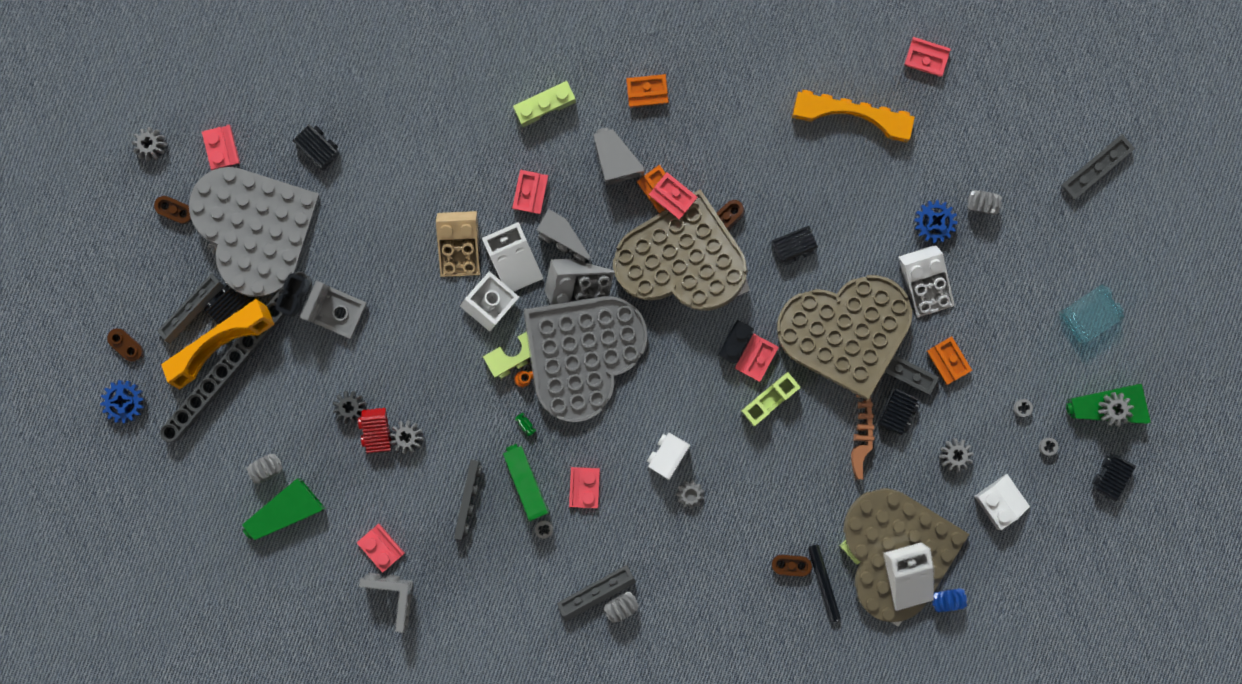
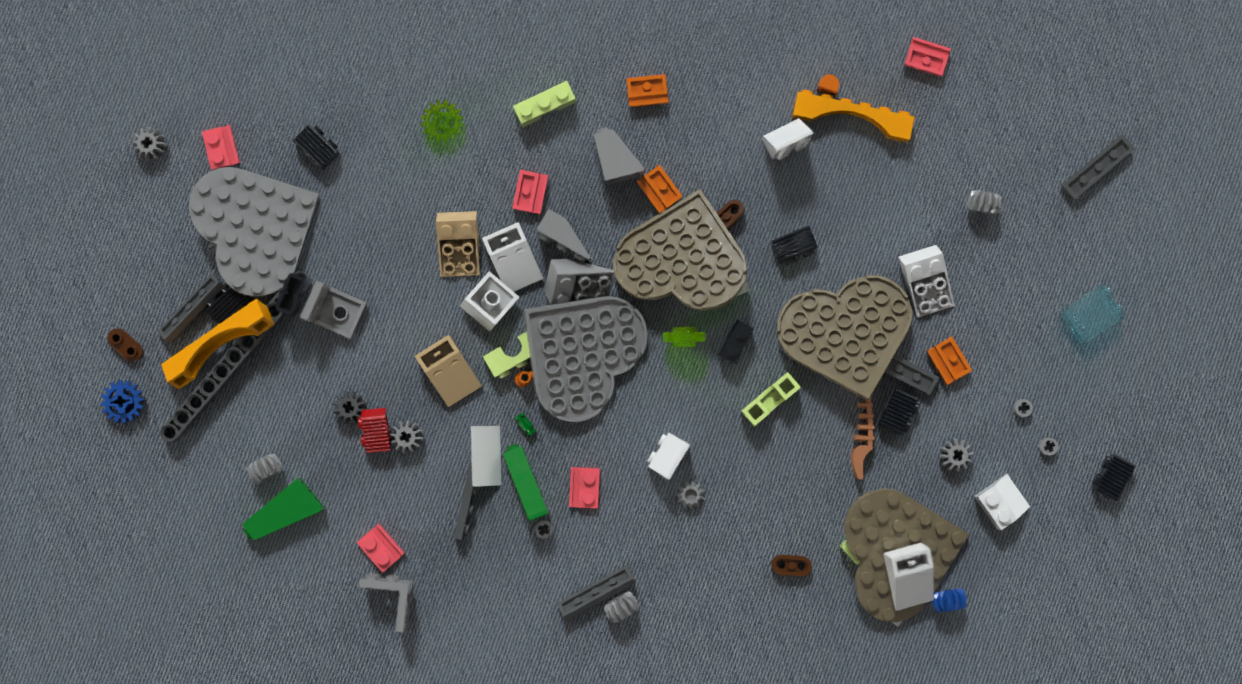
reddish brown plate [154,196,191,224] -> none
coral plate [649,172,698,220] -> none
coral plate [734,333,779,382] -> none
black axle [808,544,841,622] -> none
blue gear [913,200,958,244] -> none
green slope [1066,384,1151,424] -> none
light grey gear [1098,392,1134,427] -> none
none -> tan slope [415,335,482,407]
none -> clear neon green gear [421,100,464,143]
none -> white sticker [471,426,501,487]
none -> clear neon green gear [663,327,706,347]
none -> white slope [762,119,813,161]
none -> orange brick [817,74,839,96]

